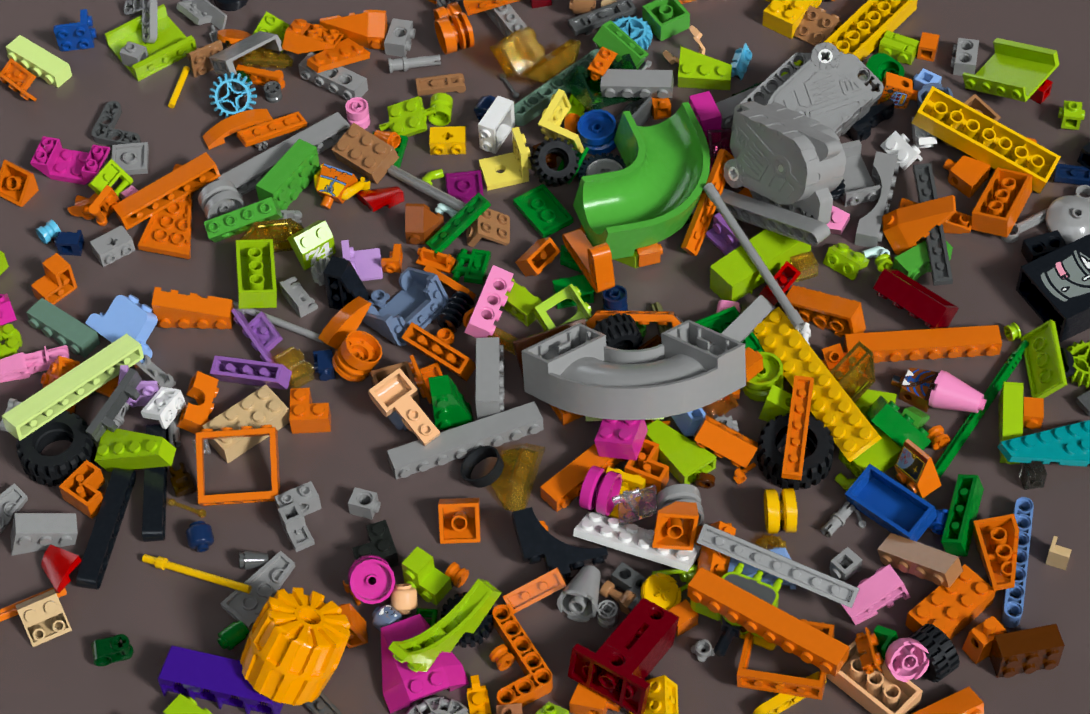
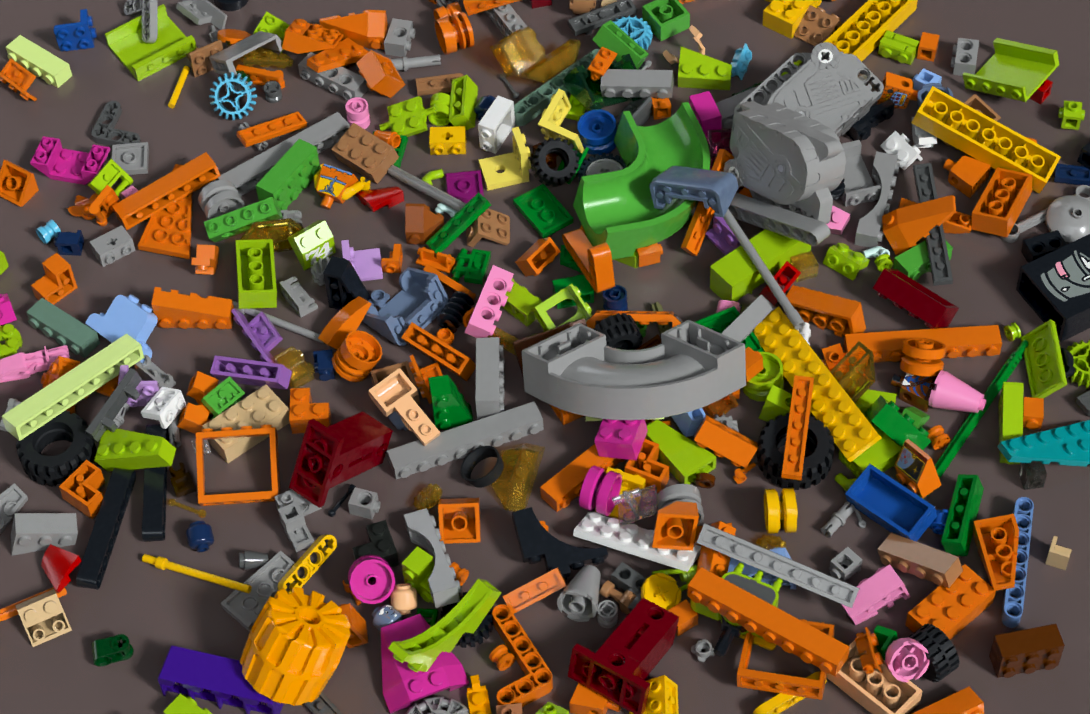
light grey brick [120,41,149,67] -> none
orange slope [202,109,273,150] -> none
green brick [217,620,249,650] -> none
orange cone [564,113,580,133] -> none
green piece [866,53,905,82] -> none
orange torso [962,616,1007,664] -> none
none -> orange brick [191,244,219,275]
none -> bright green bracket [201,376,245,420]
none -> yellow beam [277,534,337,594]
none -> dark red brick [289,411,393,508]
none -> black hinge [328,484,356,517]
none -> orange brick [356,50,405,98]
none -> light grey arch [404,508,462,608]
none -> clear yellow gear [413,484,442,510]
none -> lime brick [449,75,478,130]
none -> sand blue windscreen [650,166,739,218]
none -> orange wheel [900,338,946,377]

